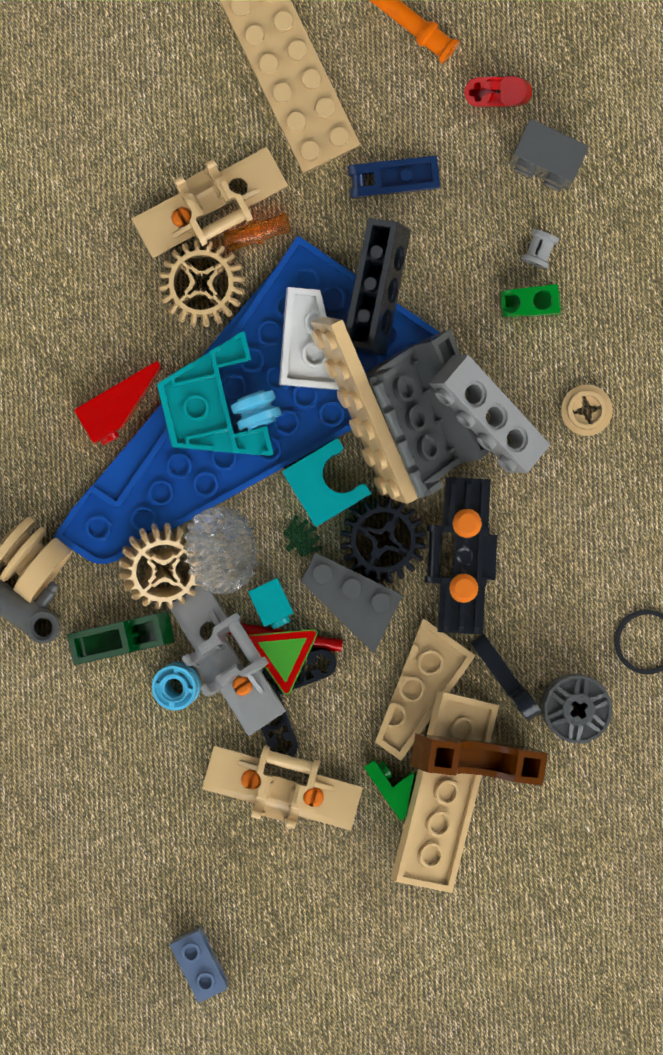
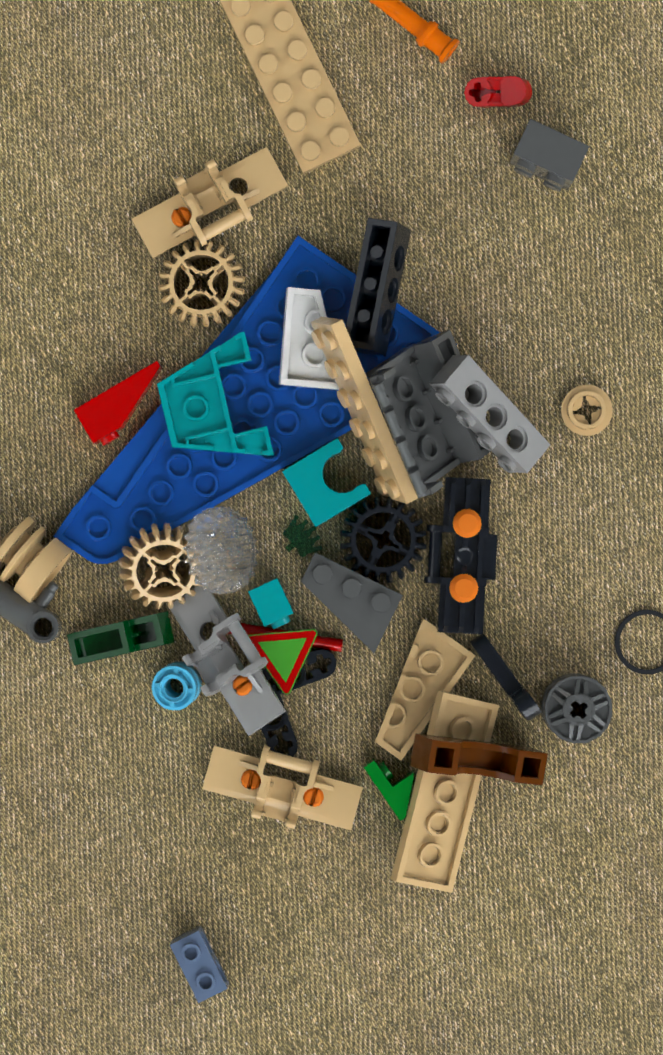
clear orange pin [224,212,291,252] -> none
medium azure wheel [231,390,282,431] -> none
dark blue plate [347,155,440,199] -> none
green leg [500,284,561,318] -> none
light grey bush [521,229,559,270] -> none

